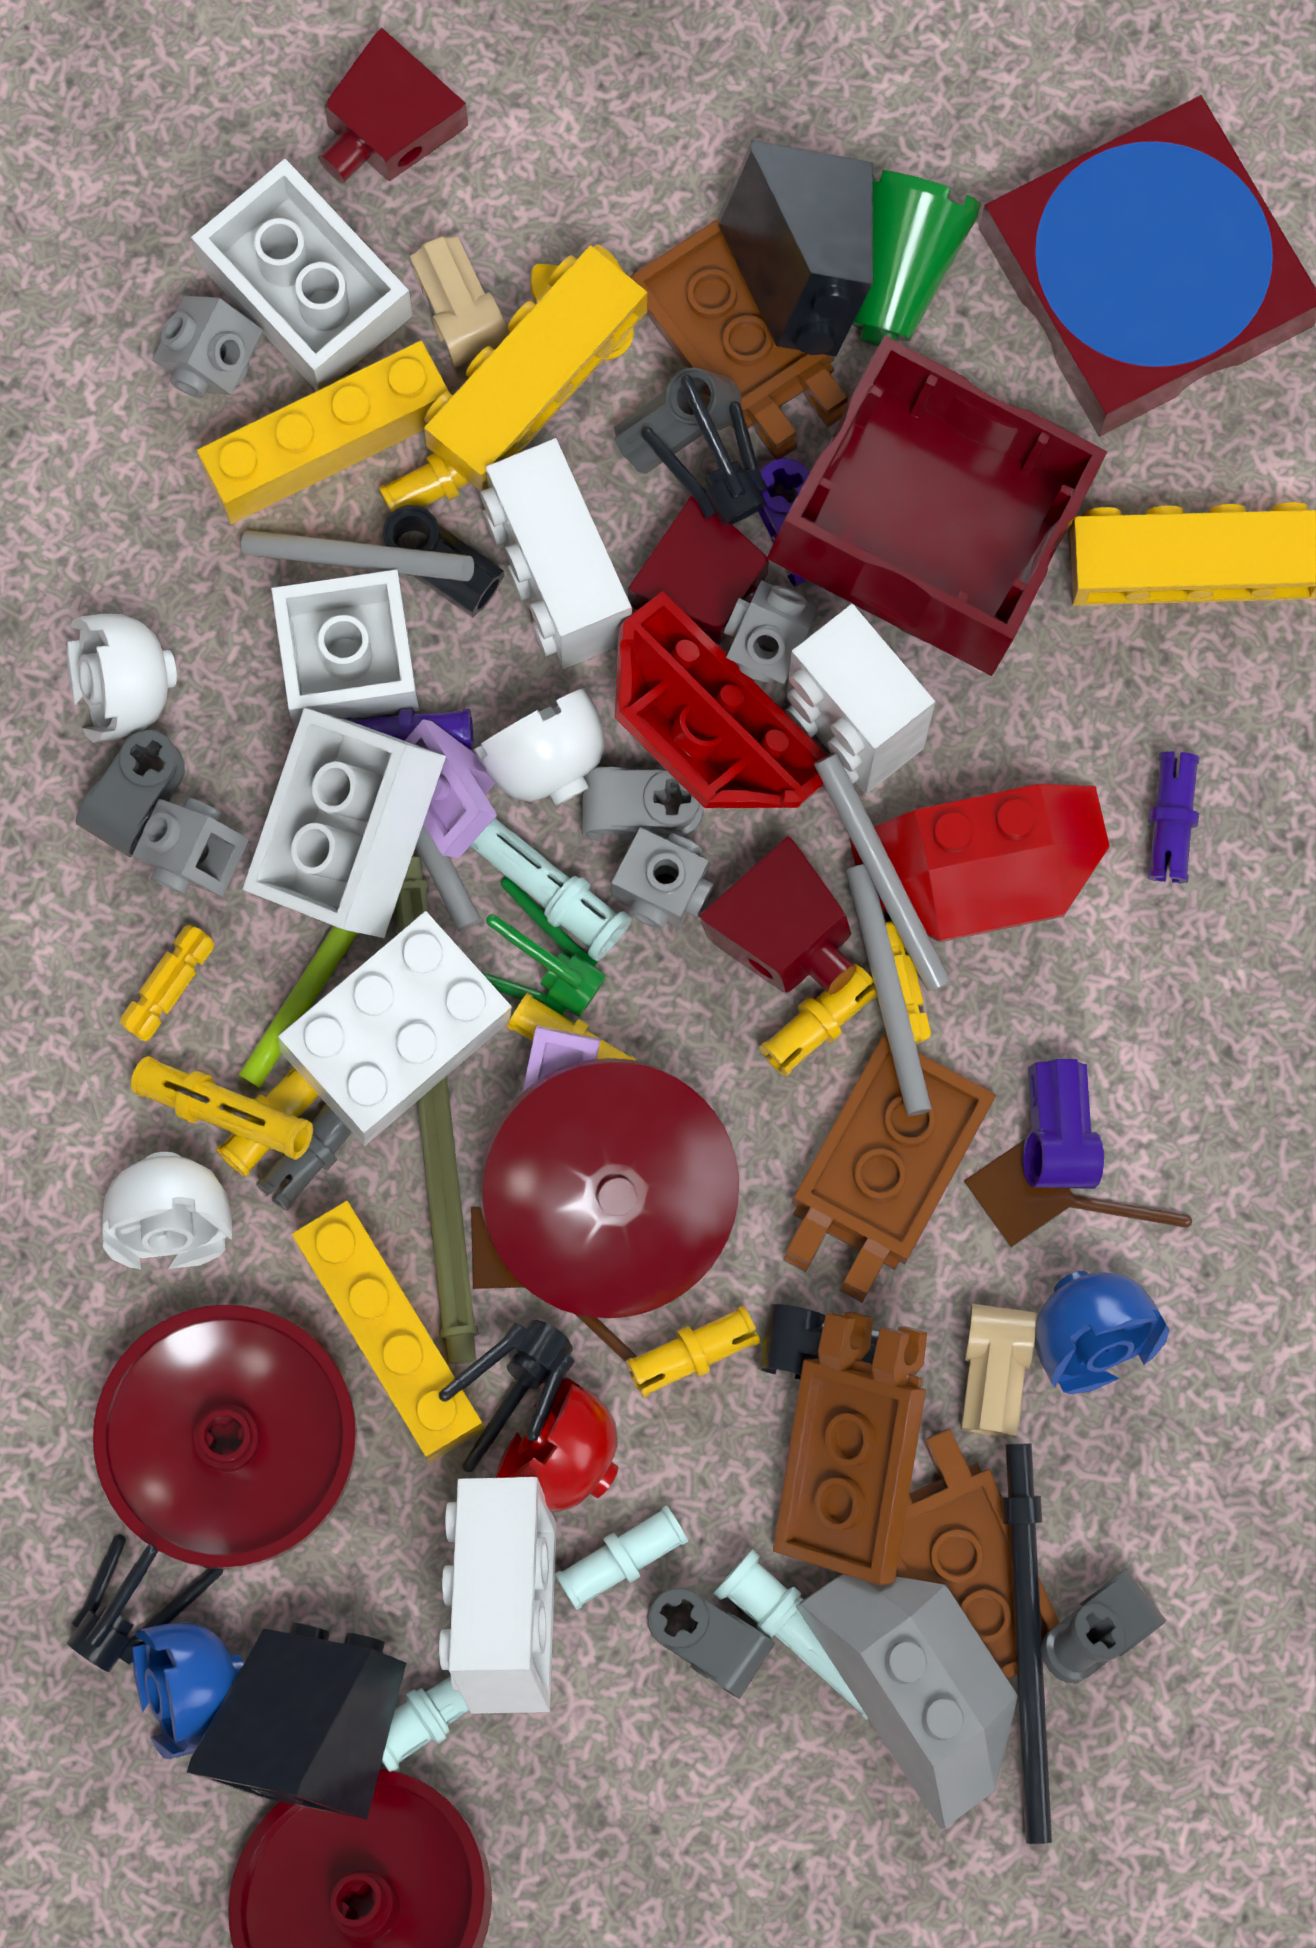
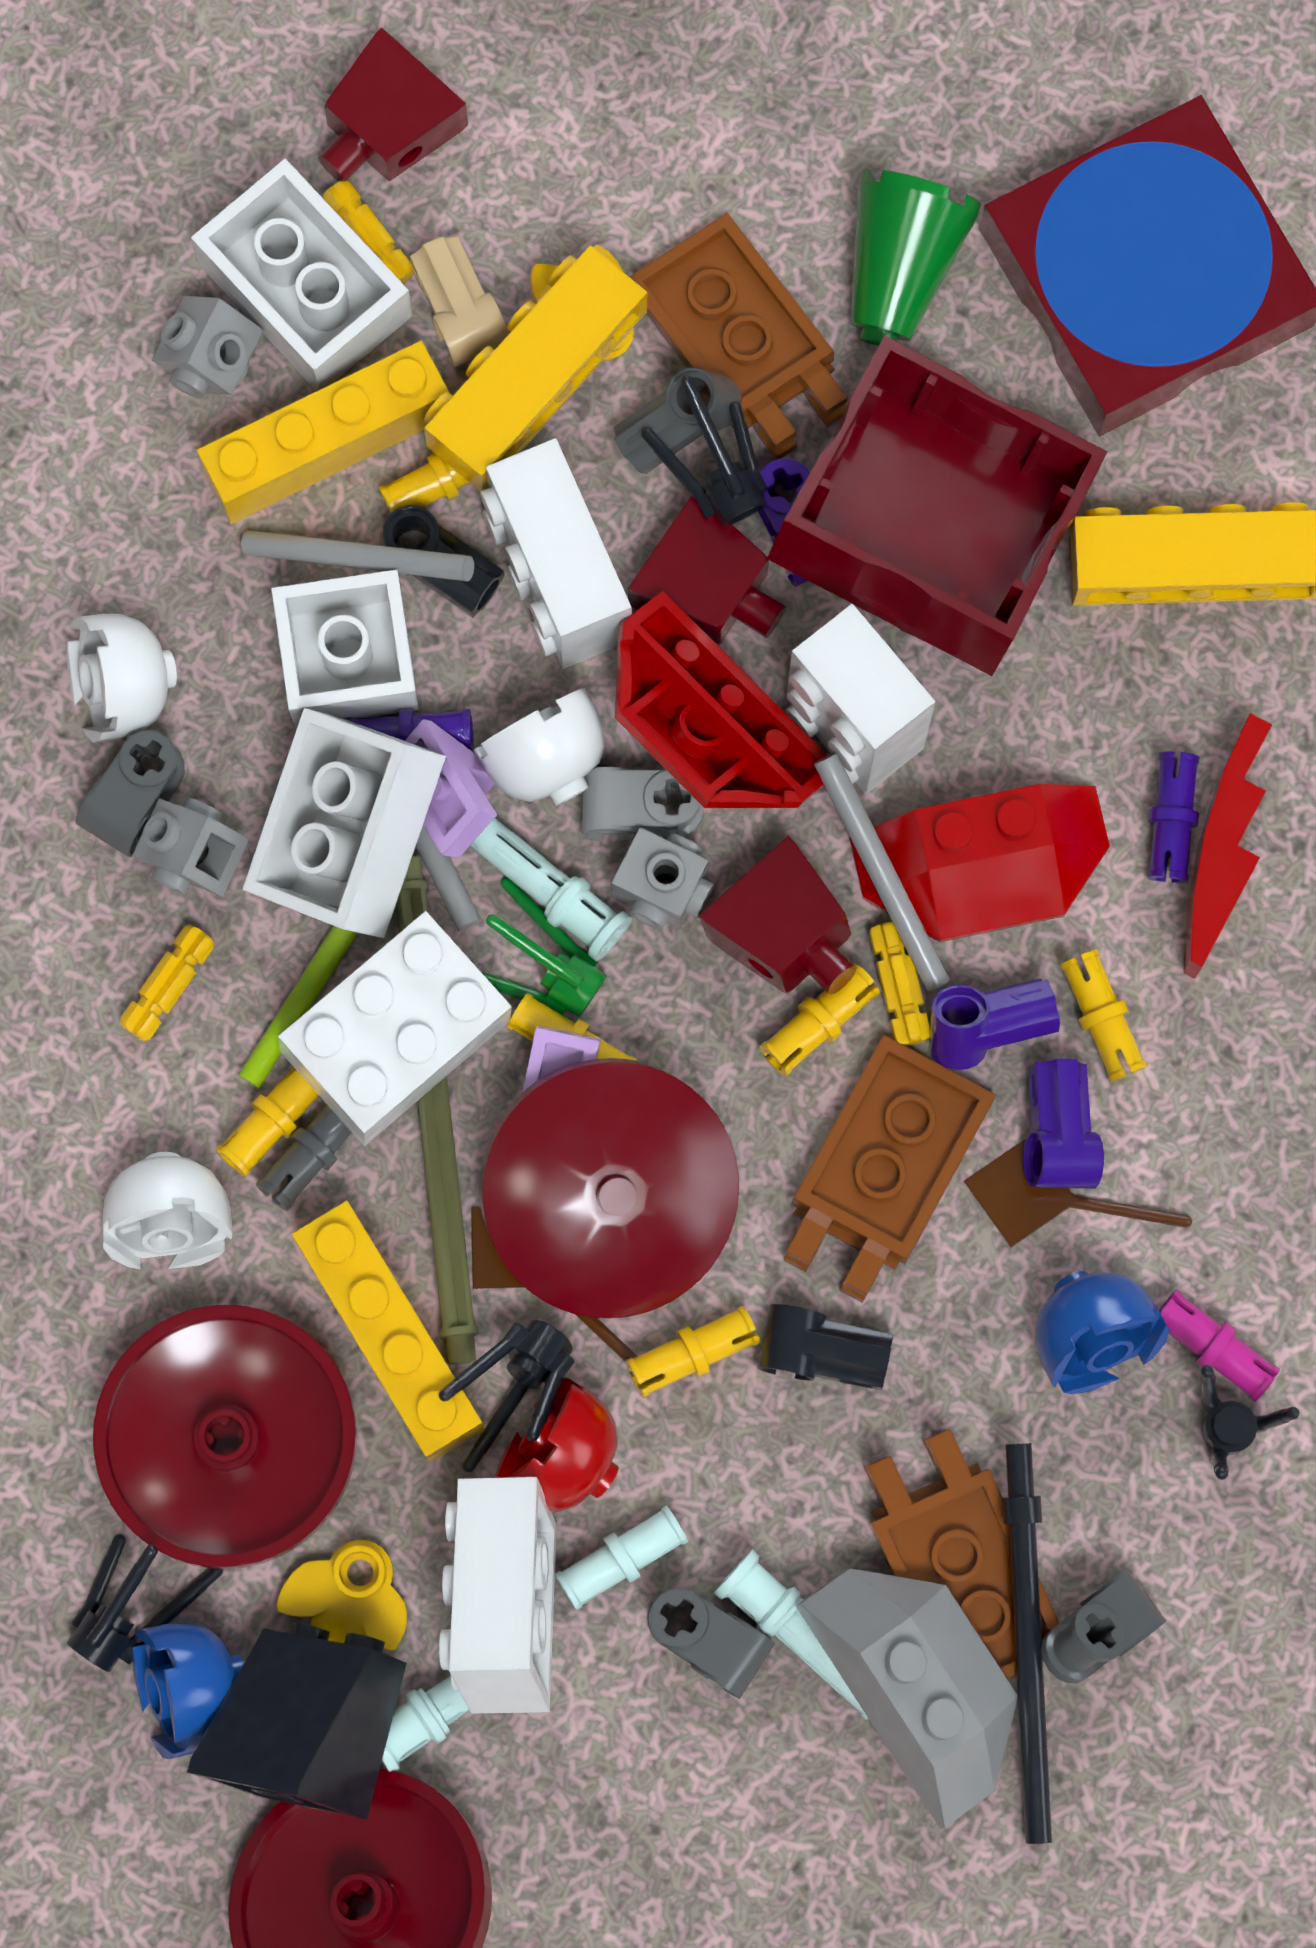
yellow pin [130,1056,313,1160] -> none
black slope [718,140,873,357] -> none
light grey brick [723,580,819,684] -> none
dark orange tile [773,1311,927,1585] -> none
light grey bar [846,864,932,1116] -> none
tan piece [960,1303,1037,1438] -> none
none -> yellow plate [276,1540,407,1651]
none -> yellow axle [322,180,413,284]
none -> dark purple piece [930,978,1060,1070]
none -> yellow pin [1060,949,1148,1083]
none -> dark pink pin [1159,1289,1280,1402]
none -> red slope [1184,713,1272,979]
none -> black plant [1201,1365,1300,1480]

